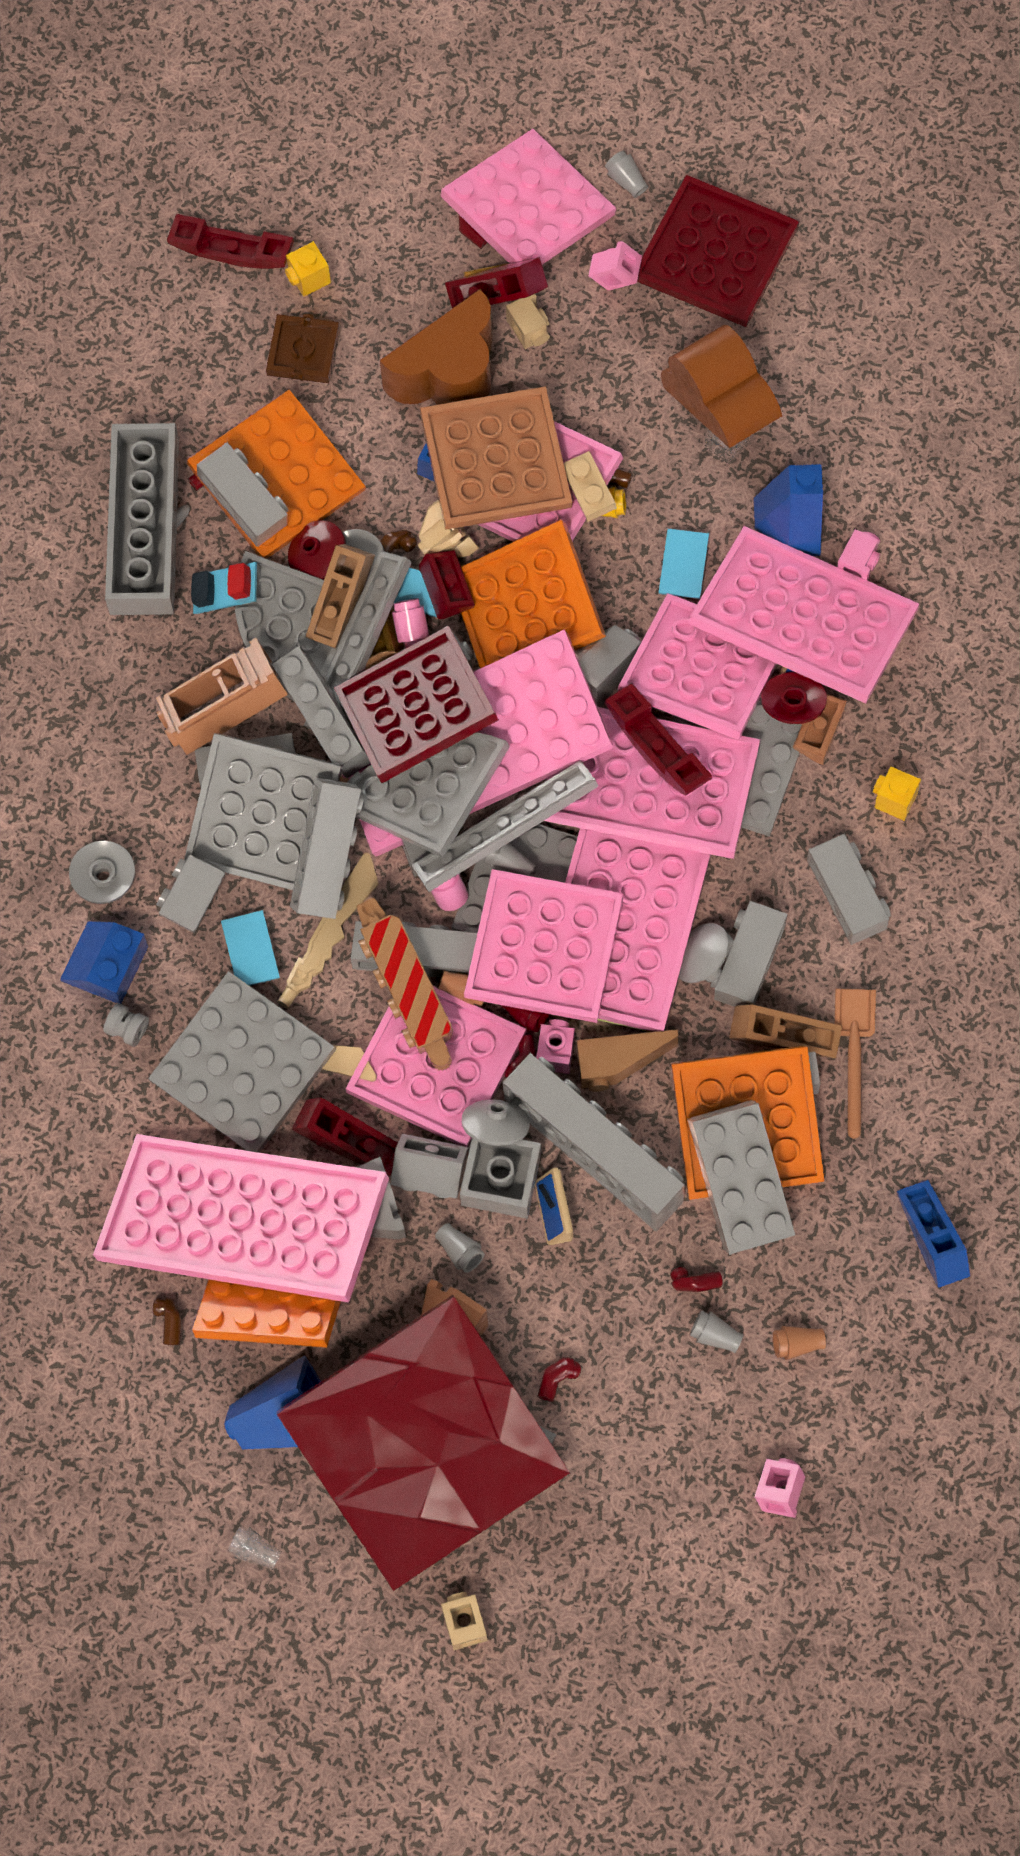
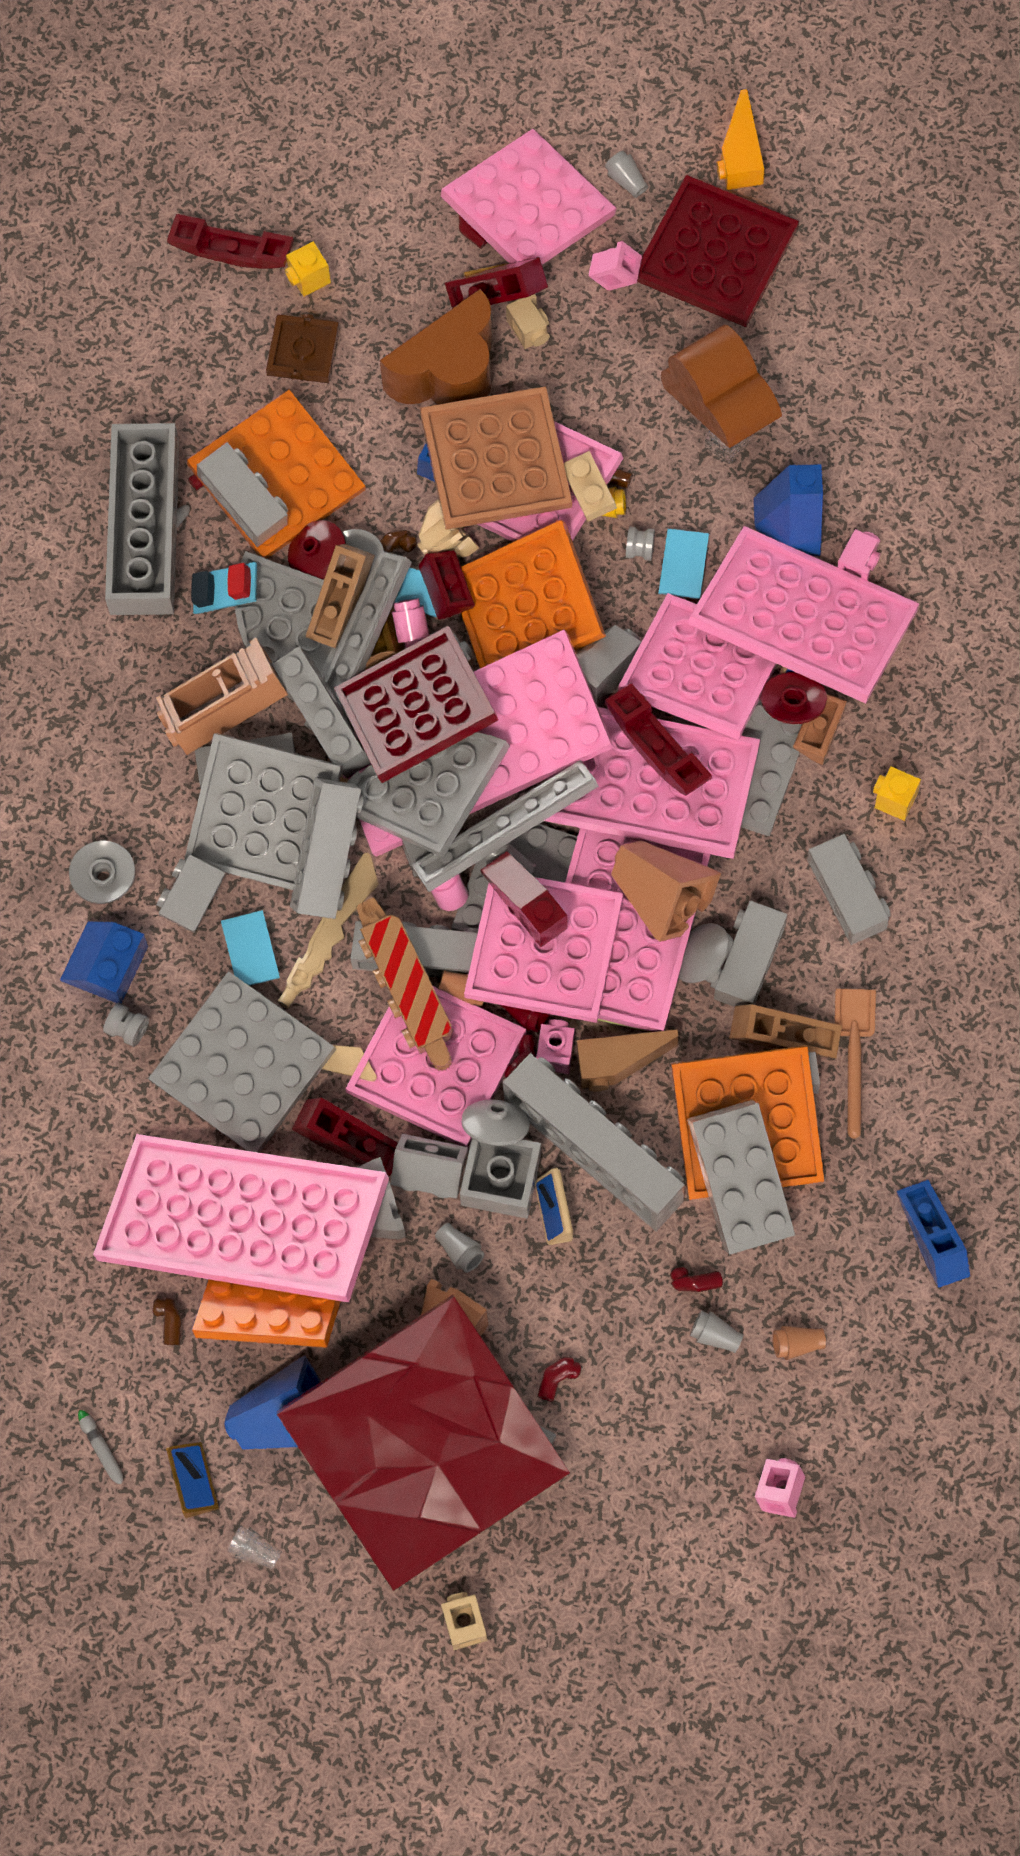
none -> light grey piece [78,1410,123,1484]
none -> slope [166,1442,219,1519]
none -> dark red slope [480,851,568,947]
none -> nougat slope [611,840,721,942]
none -> light grey wheel [626,526,655,561]
none -> light orange slope [716,89,764,190]

